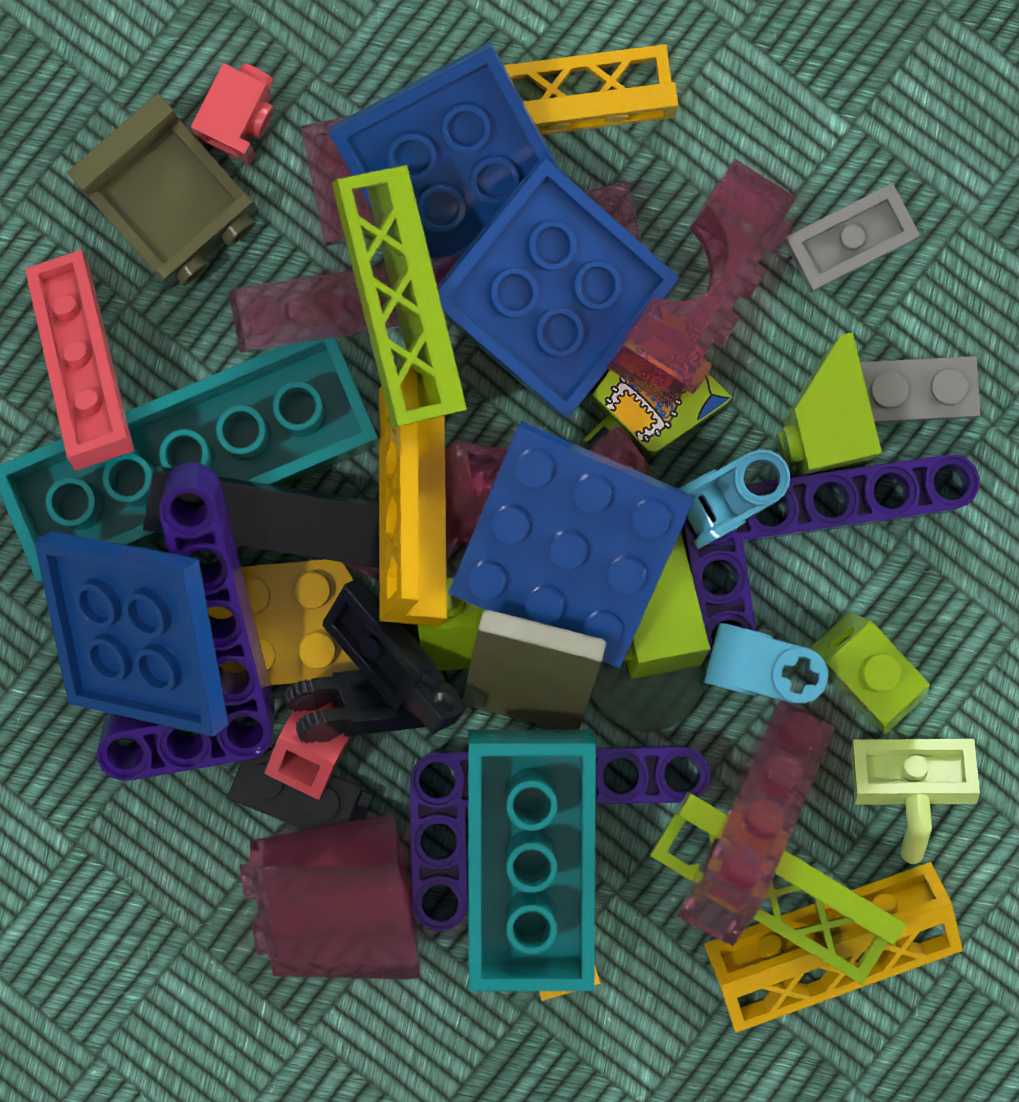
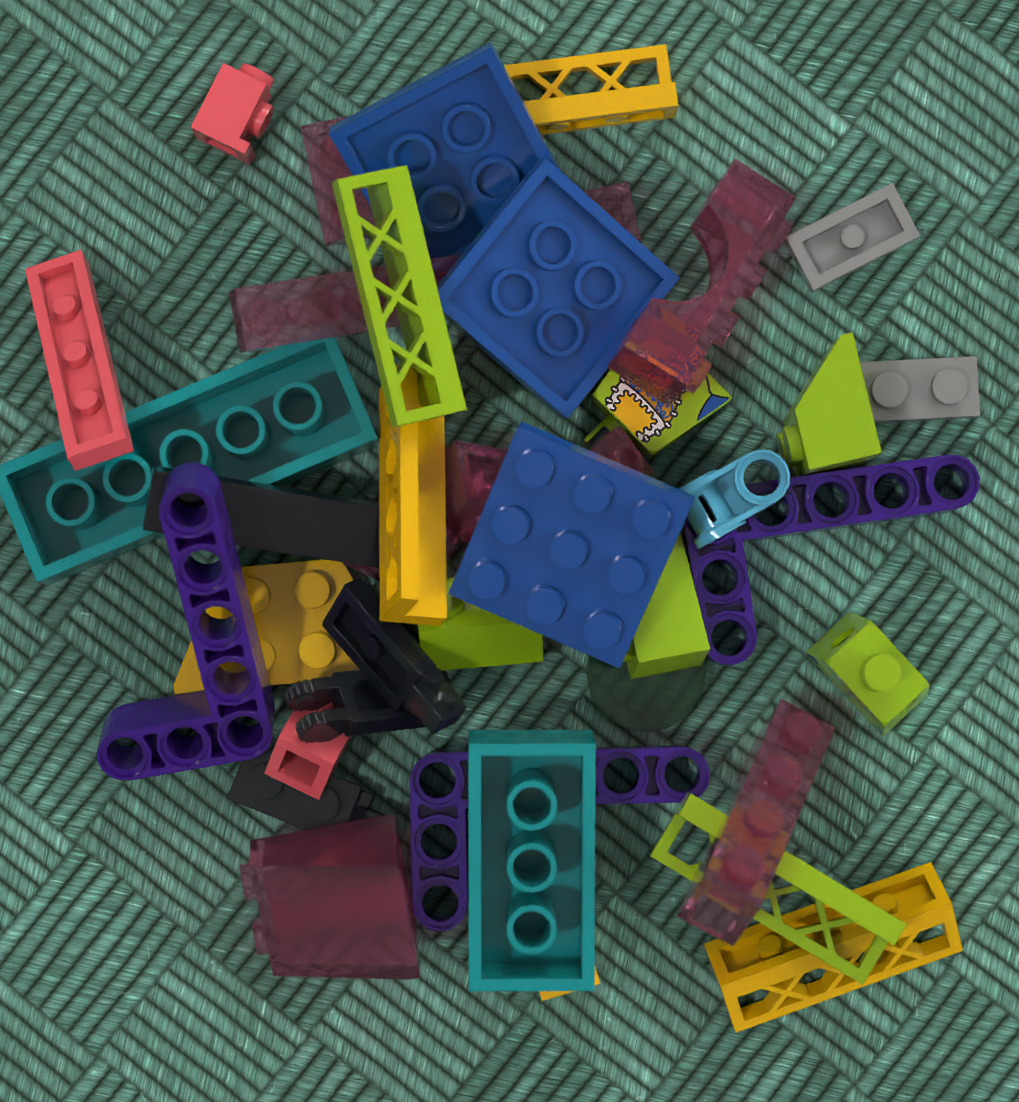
blue plate [34,531,228,737] -> none
olive panel [67,93,259,289] -> none
olive tile [462,610,606,730] -> none
medium azure piece [704,623,828,703] -> none
yellowish green plate [851,739,980,864] -> none

